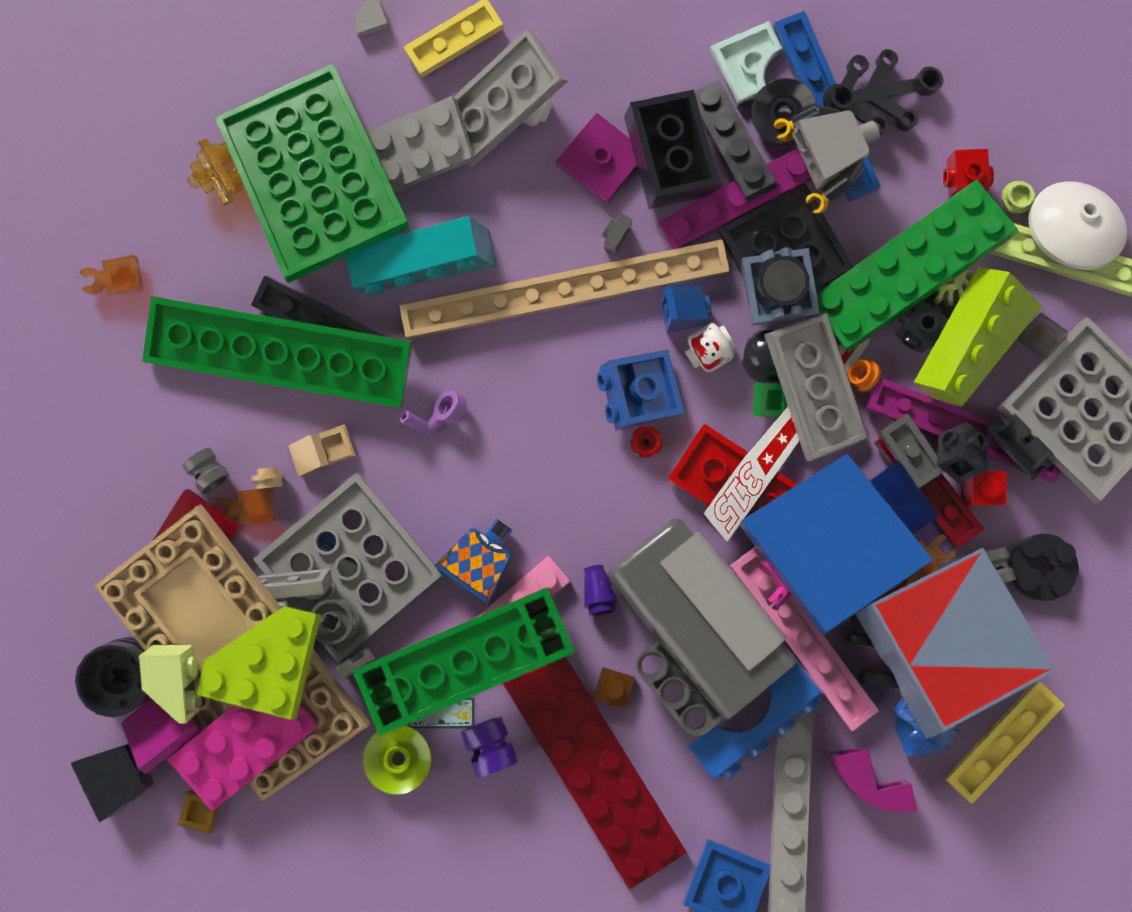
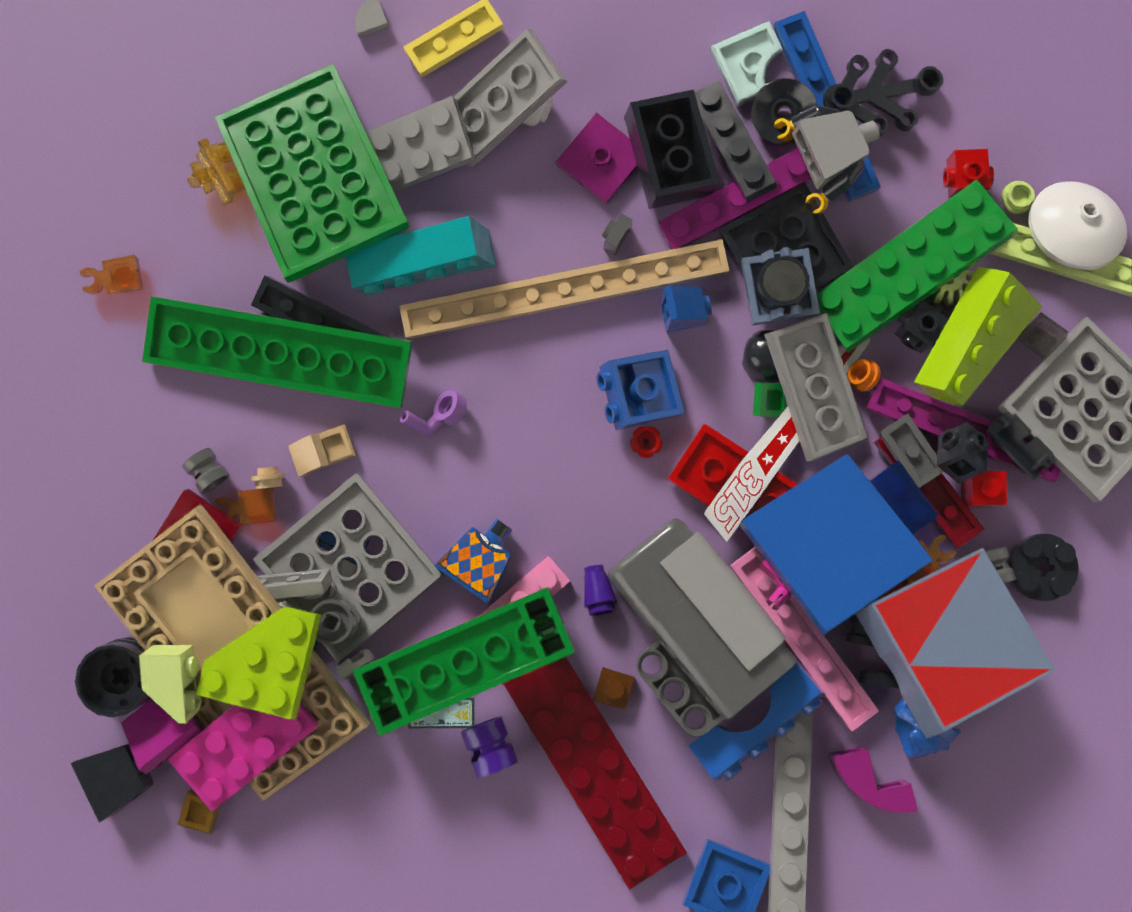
lime dish [363,725,431,794] -> none
white head [685,323,737,373] -> none
light yellow plate [944,681,1065,804] -> none

